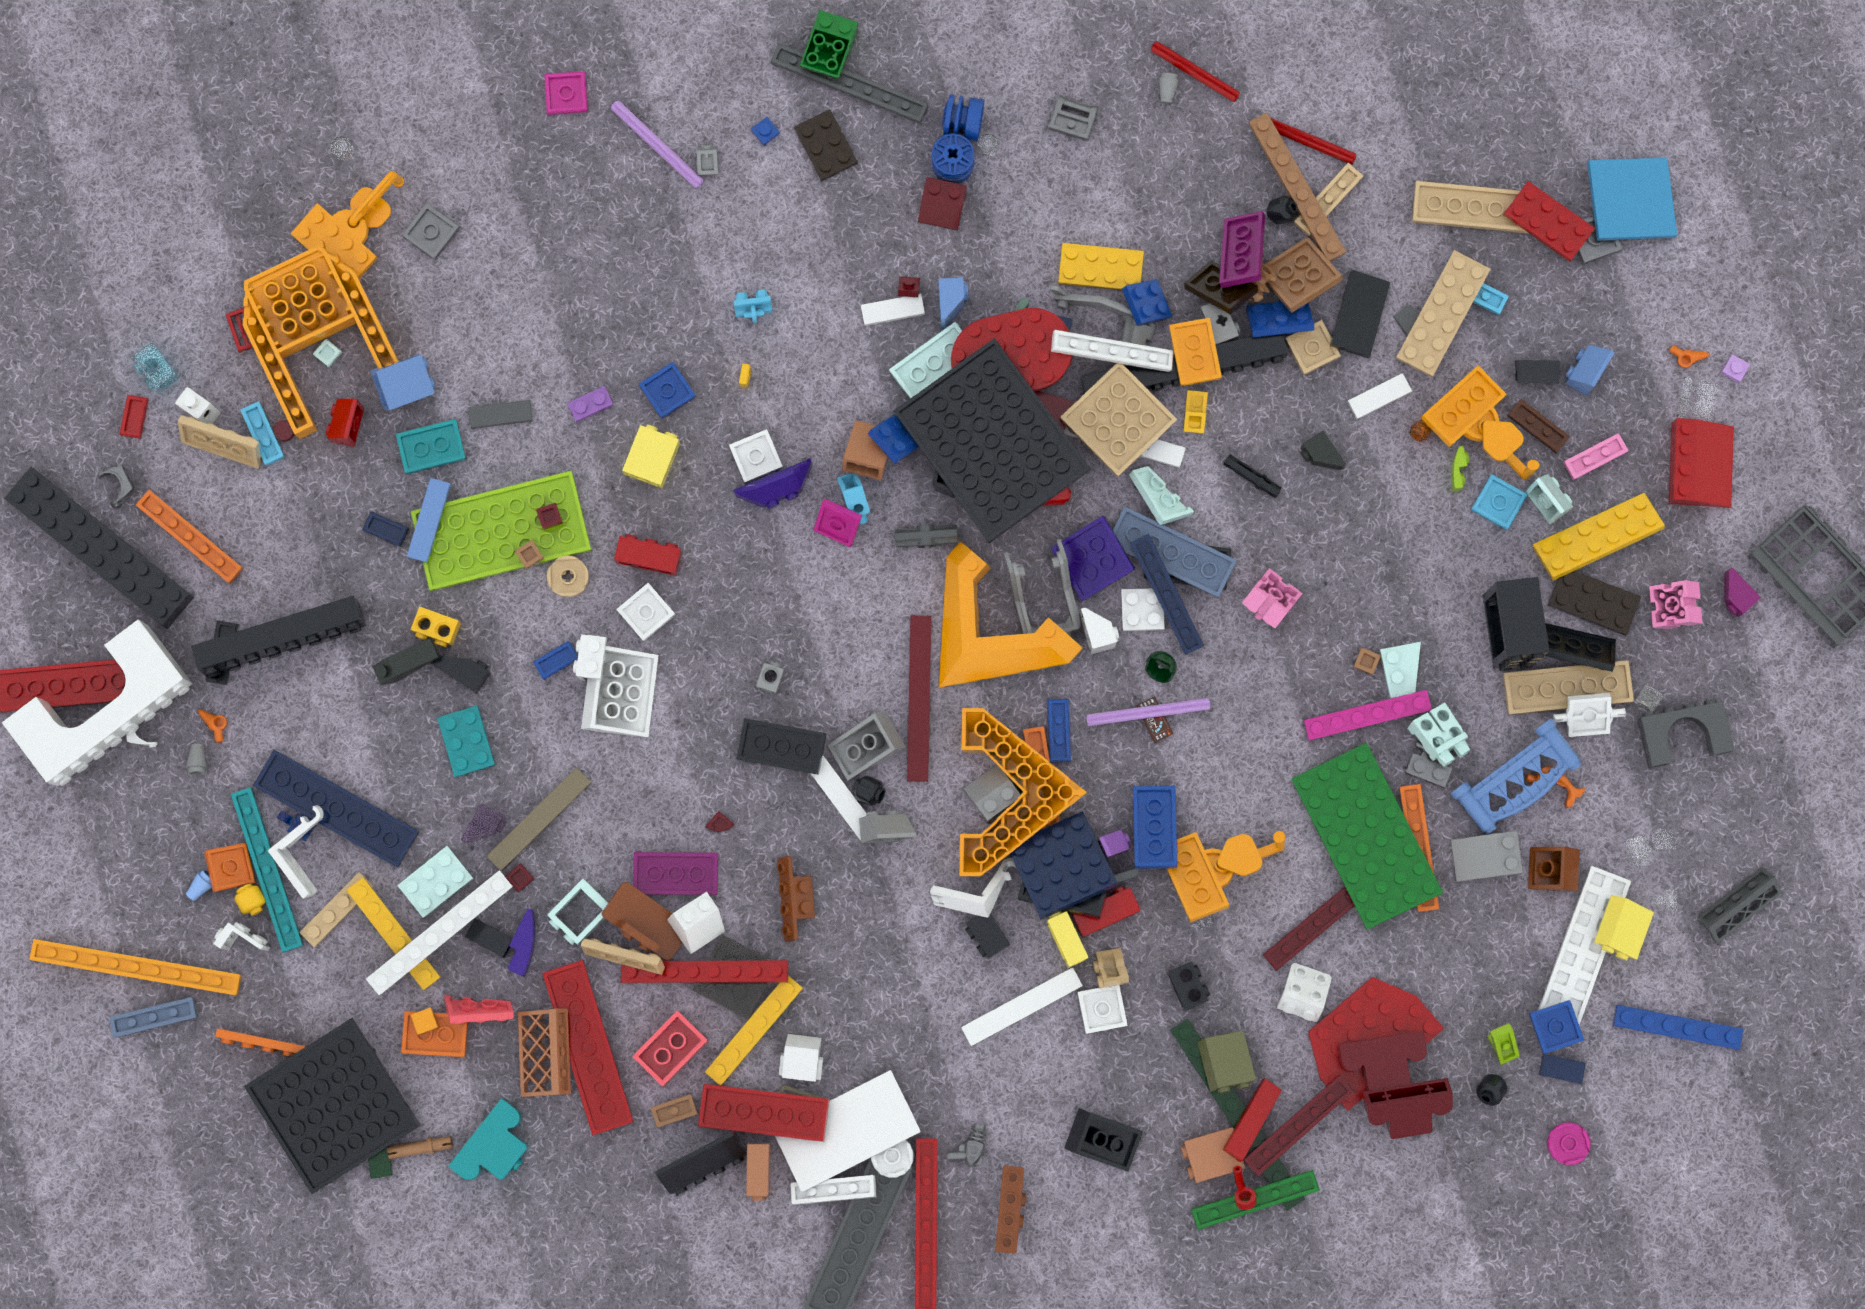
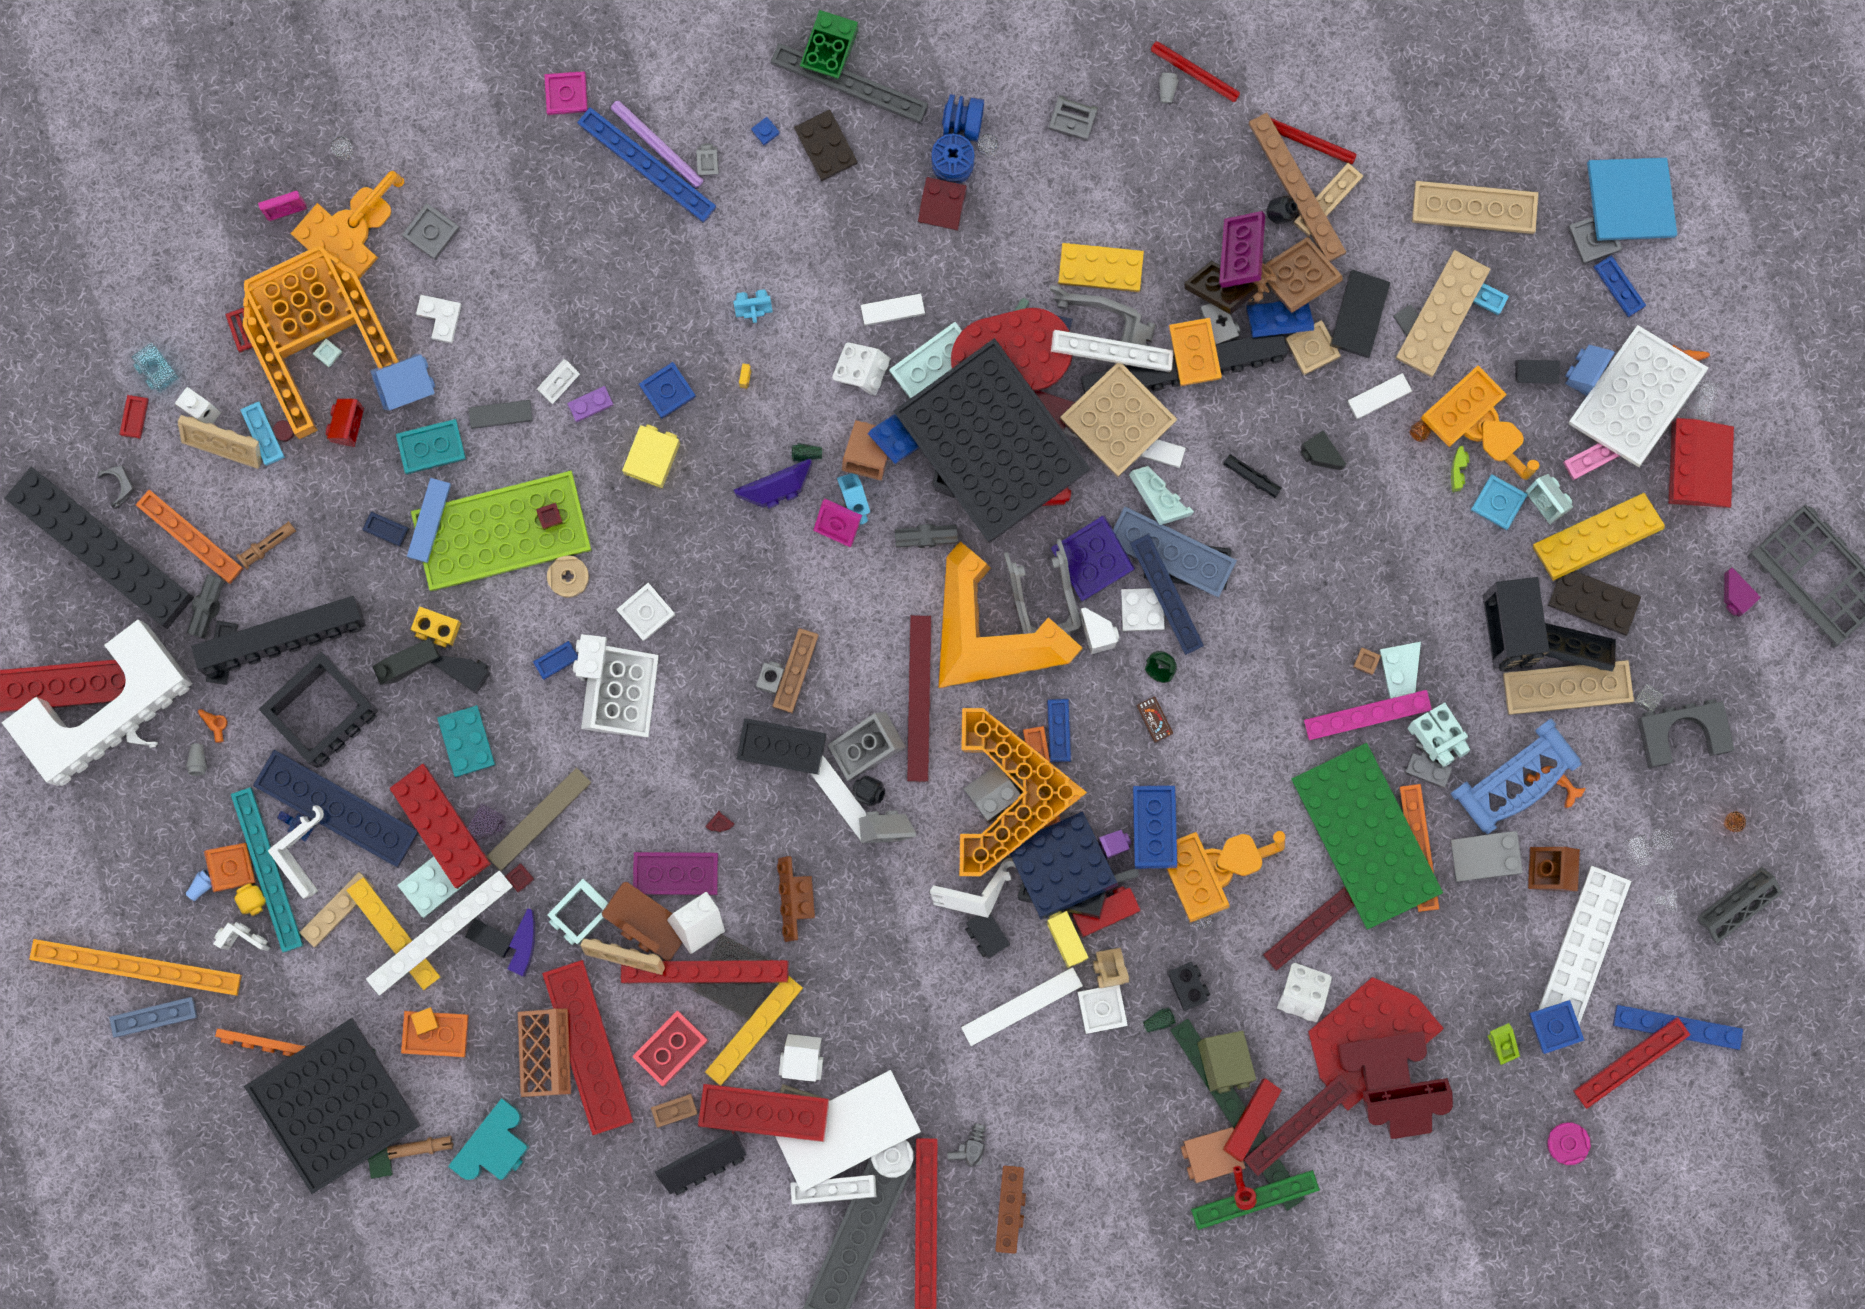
coral wing [444,995,514,1024] -> none
medium nougat plate [515,540,544,569] -> none
red brick [614,534,682,576] -> none
white plate [729,429,783,484] -> none
nougat brick [746,1144,771,1201] -> none
dark red plate [898,276,920,297] -> none
medium blue slope [938,277,968,329] -> none
black slope [1064,1108,1143,1172] -> none
lavender axle [1086,698,1210,726] -> none
blue plate [1122,279,1172,326] -> none
yellow slope [1183,390,1208,433] -> none
bright pink brick [1242,568,1303,628] -> none
black head [1476,1074,1508,1106] -> none
red plate [1503,181,1595,262] -> none
reddish brown plate [1507,399,1570,454] -> none
dark blue tile [1539,1054,1586,1084] -> none
white plate [1553,693,1626,737] -> none
light yellow brick [1594,895,1654,961] -> none
bright pink brick [1649,580,1703,629] -> none
lavender plate [1721,354,1750,383] -> none
none -> dark grey piece [187,574,225,639]
none -> medium nougat pin [236,521,297,570]
none -> dark pink tile [258,191,307,221]
none -> black window [259,652,378,768]
none -> red plate [389,764,491,889]
none -> white plate [416,295,461,344]
none -> white plate [537,359,580,404]
none -> blue plate [577,107,717,223]
none -> medium nougat plate [772,628,819,714]
none -> clear green cone [792,443,822,463]
none -> white bracket [832,342,891,396]
none -> clear green cone [1143,1007,1176,1033]
none -> white plate [1569,325,1708,468]
none -> red tile [1573,1017,1691,1109]
none -> blue tile [1593,255,1646,317]
none -> clear orange cone [1724,811,1746,832]

